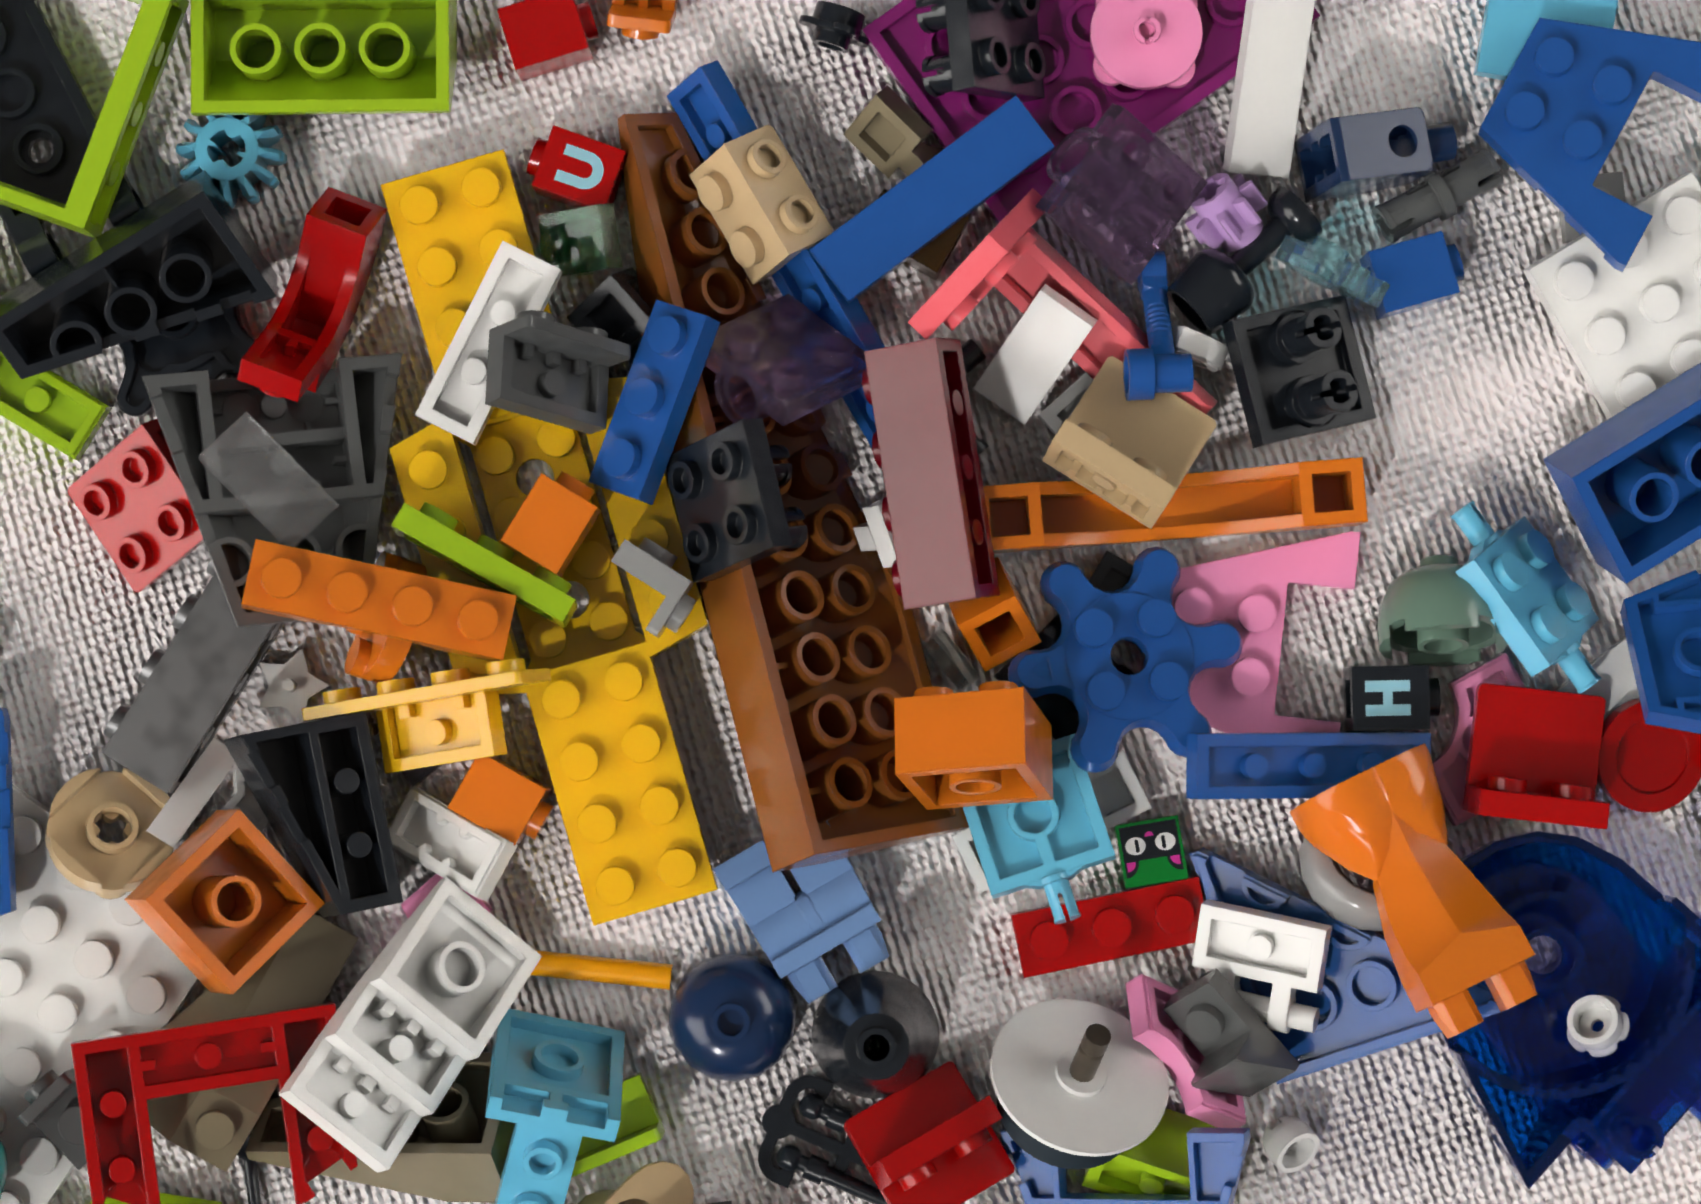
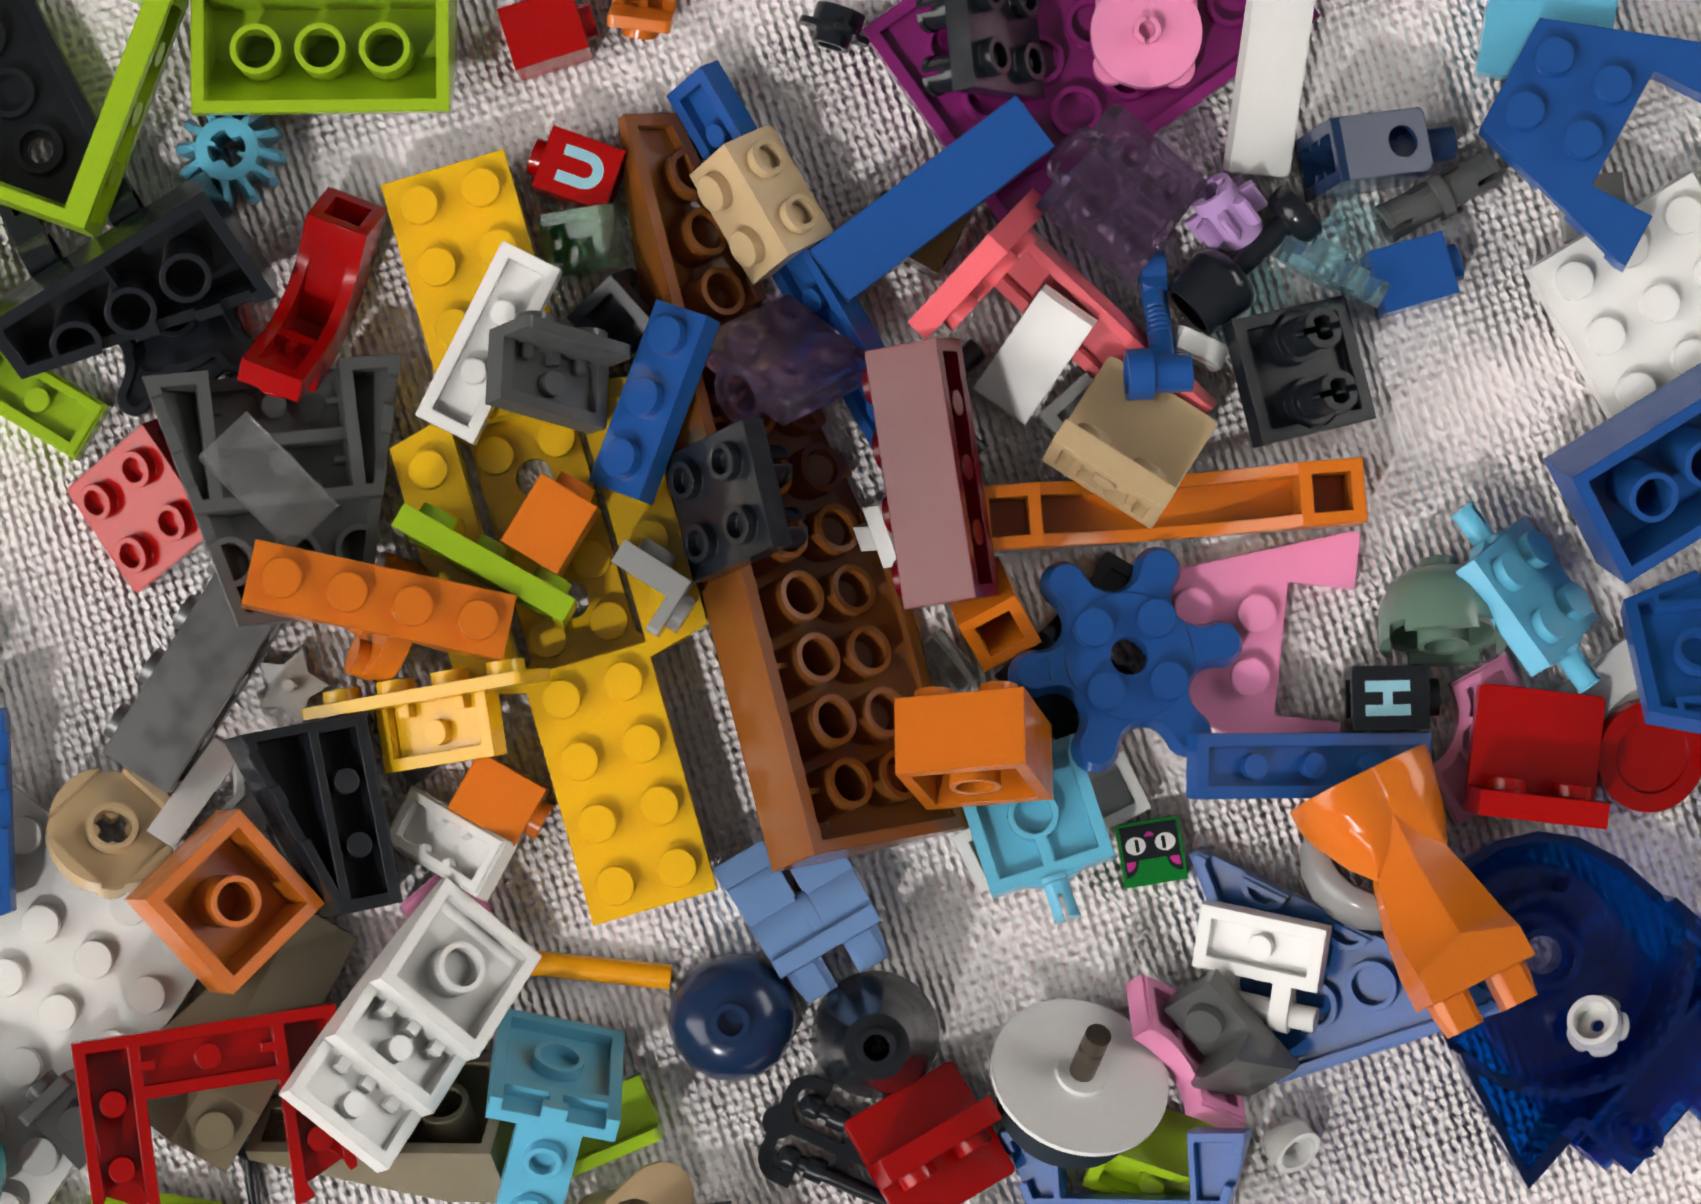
dark tan plate [843,85,943,179] -> none
red plate [1010,875,1204,978] -> none

